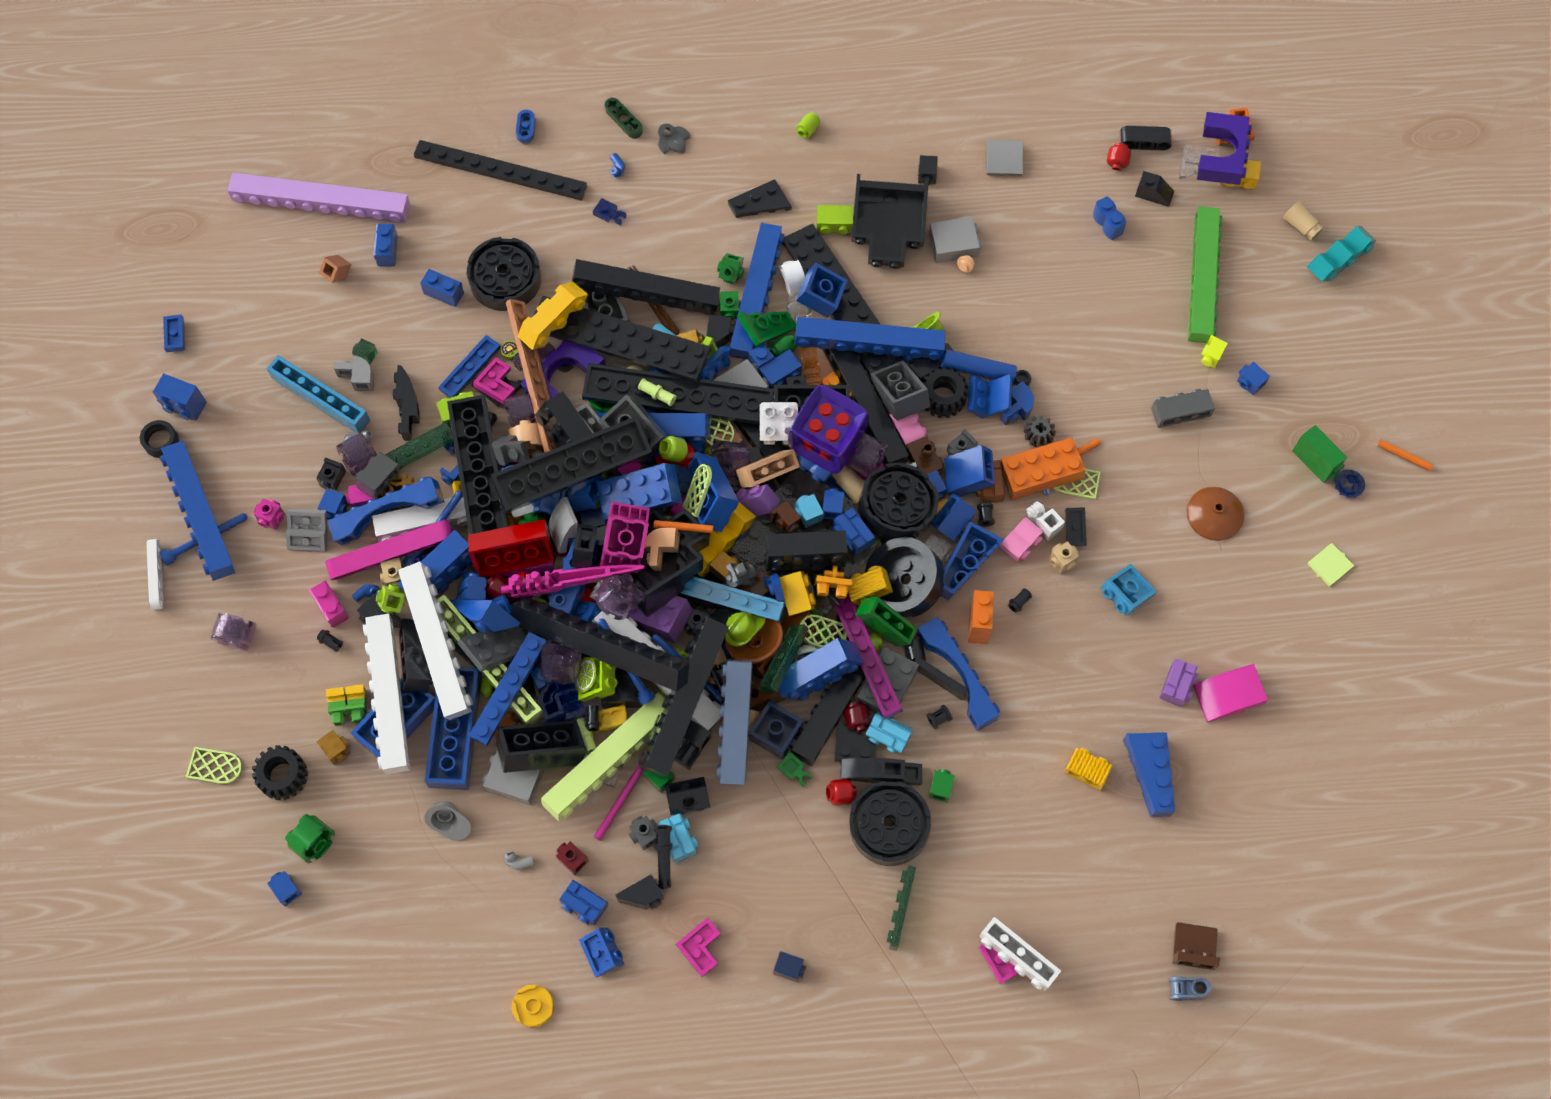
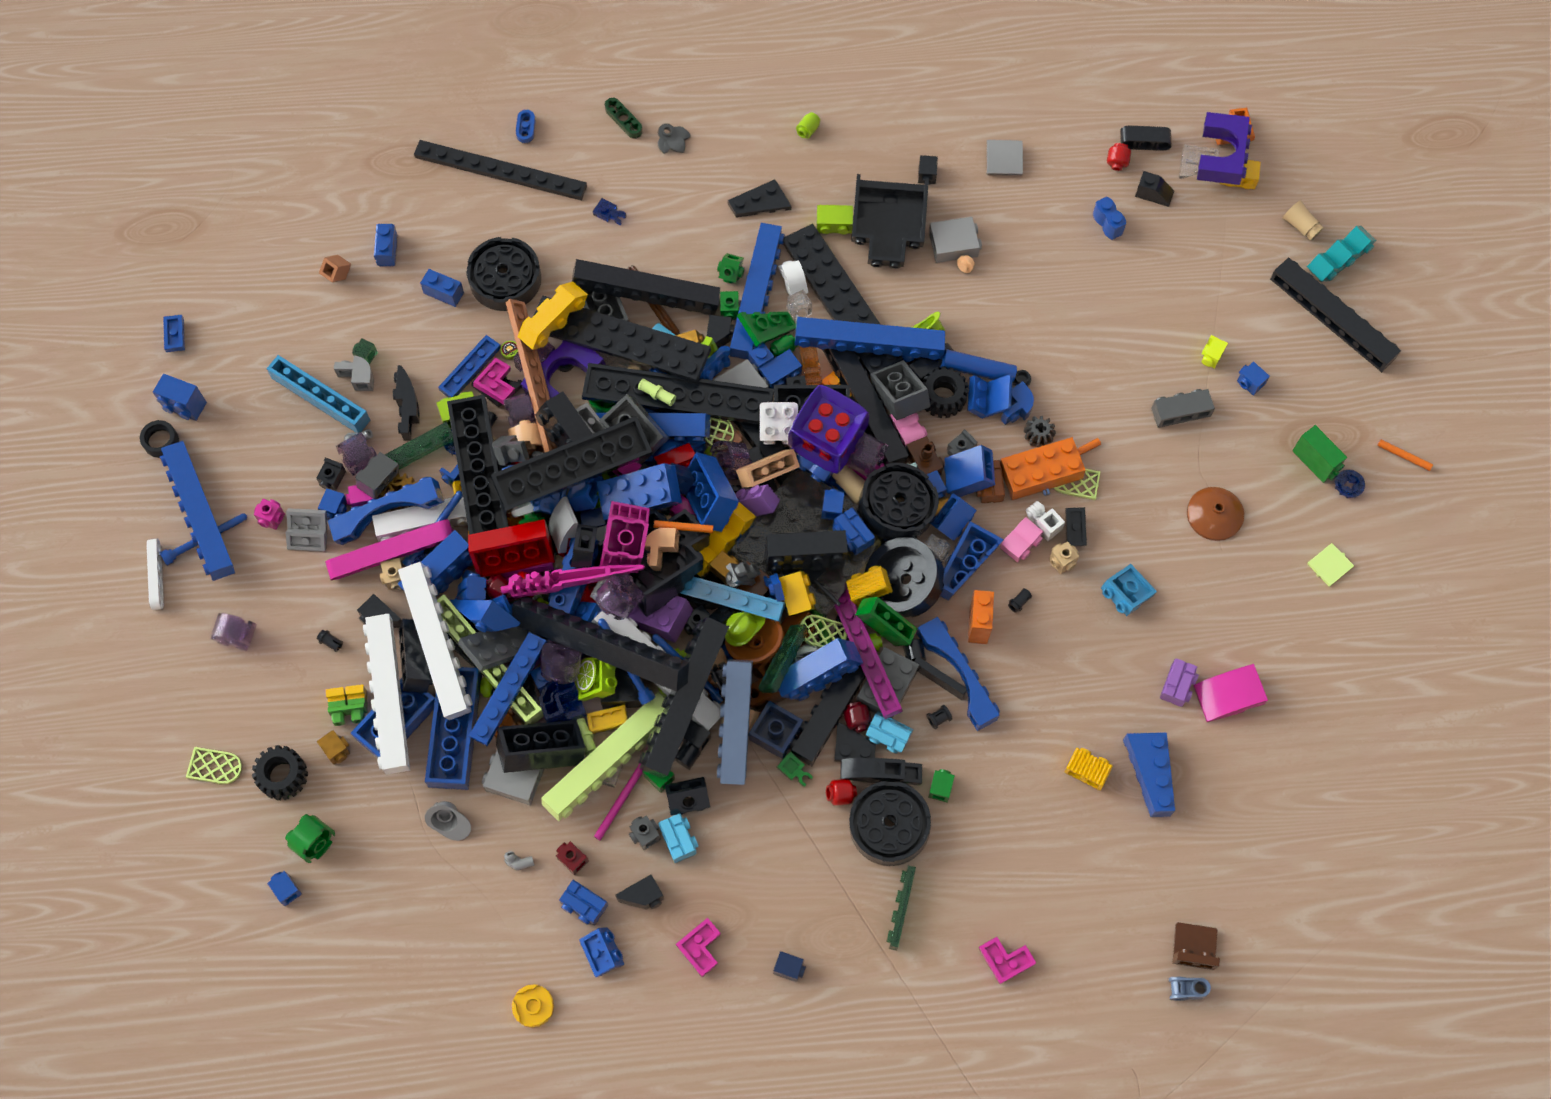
lavender brick [227,173,410,222] -> none
dark pink brick [309,581,349,628] -> none
blue arm [351,584,380,603] -> none
lime brick [376,584,406,614] -> none
black pin [585,705,601,732] -> none
blue arm [610,153,625,178] -> none
black pin [654,825,673,889] -> none
lime head [659,436,688,462] -> none
yellowish green window [682,464,712,517] -> none
reddish brown brick [770,501,801,533] -> none
medium azure brick [794,494,824,528] -> none
blue brick [796,263,848,318] -> none
light orange hips [814,565,852,599] -> none
black bush [977,503,995,527] -> none
white brick [979,917,1061,991] -> none
bright green brick [1188,206,1223,343] -> none
none -> black brick [1270,257,1401,373]

